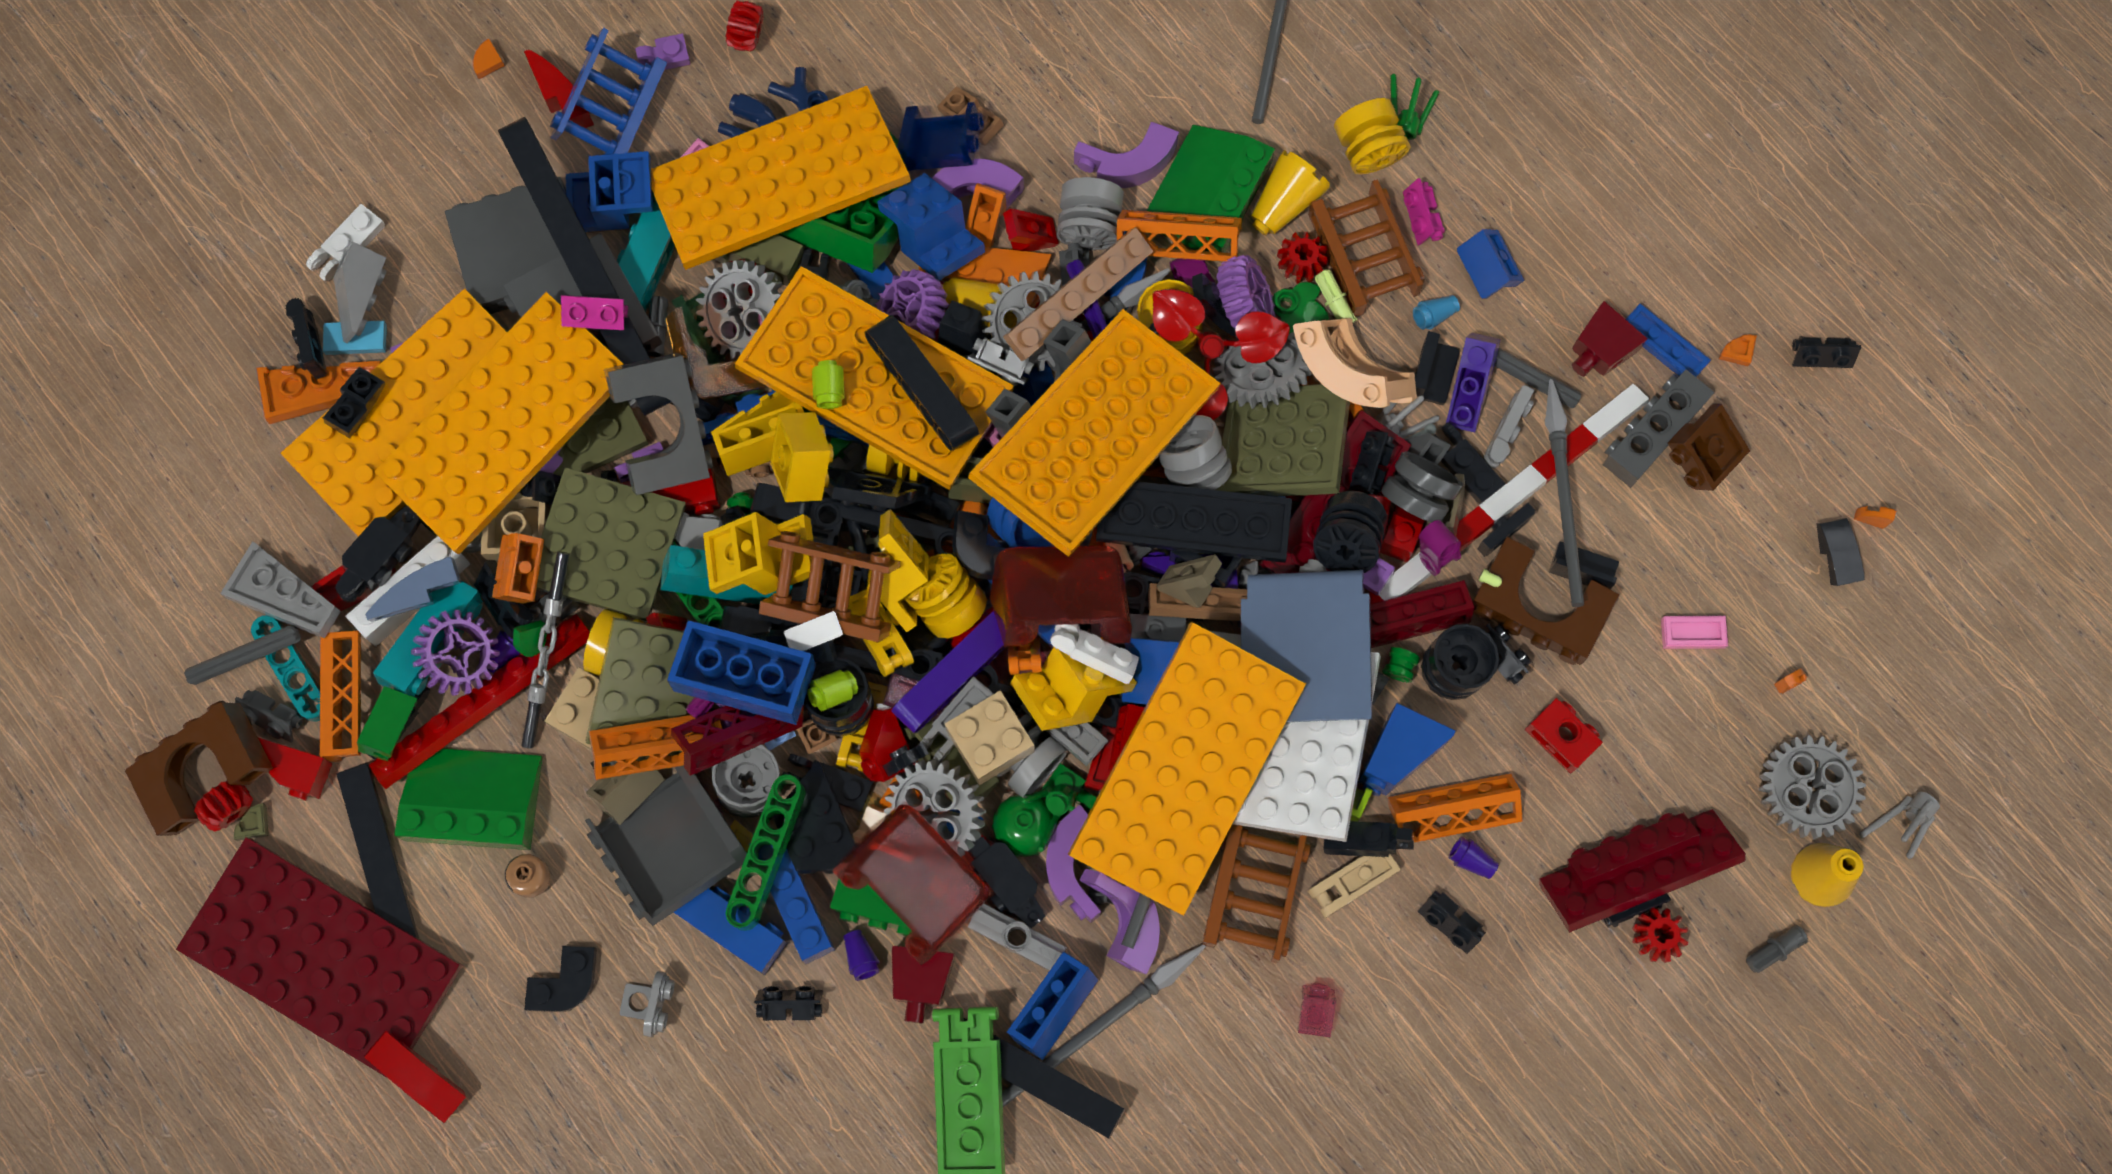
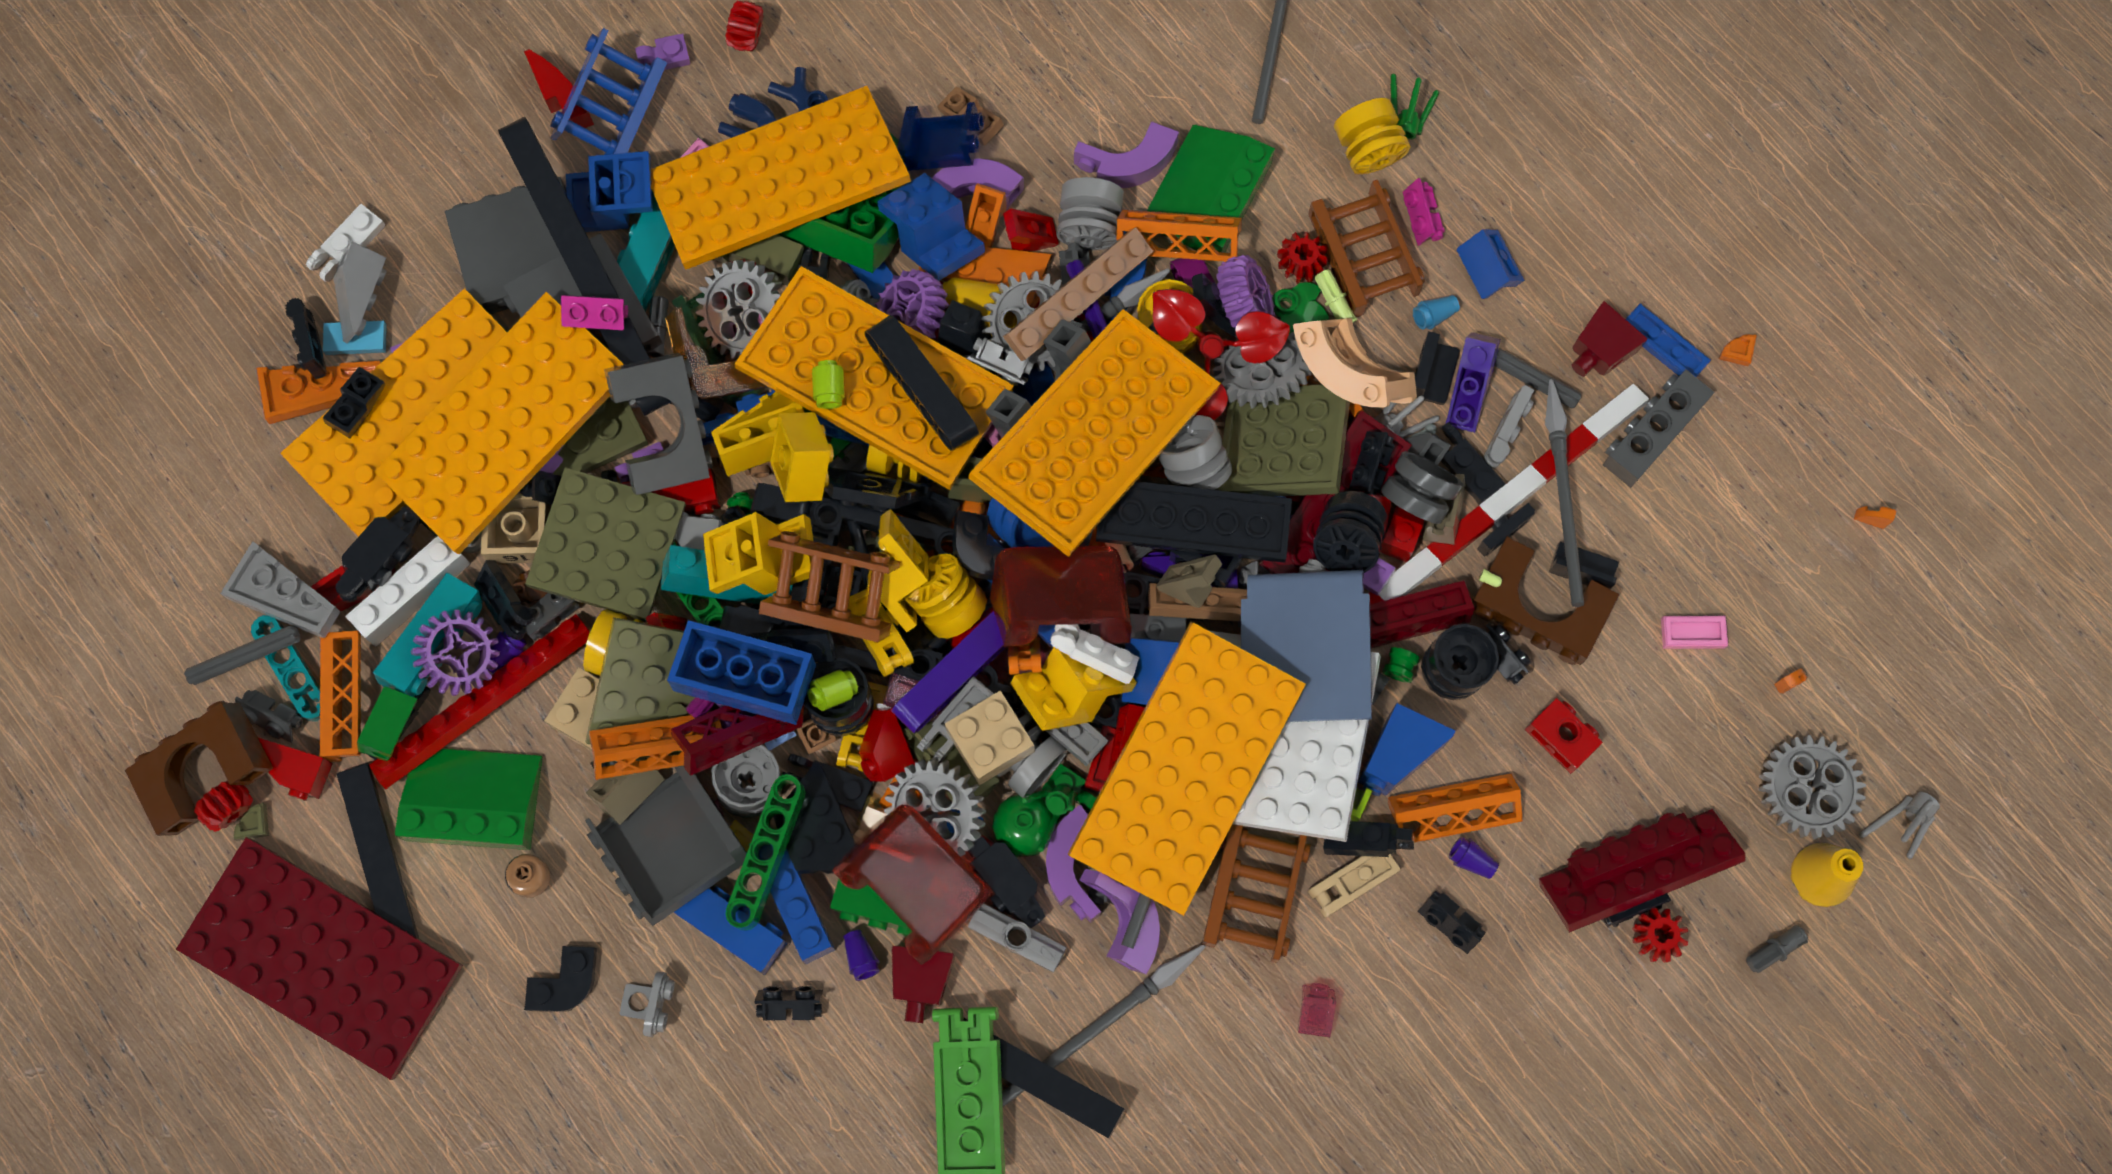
red slope [364,1030,466,1123] -> none
sand blue slope [365,556,461,622] -> none
orange tile [473,39,505,79] -> none
orange brick [492,533,544,604] -> none
green tile [513,621,547,657] -> none
piece [521,551,570,748] -> none
white sticker [784,611,843,651] -> none
black plate [883,742,929,777] -> none
blue brick [1007,951,1098,1060] -> none
yellow cone [1251,150,1330,236] -> none
magenta piece [1419,520,1461,576] -> none
reddish brown plate [1667,404,1750,491] -> none
black hinge [1792,336,1861,368] -> none
black slope [1816,518,1865,586] -> none

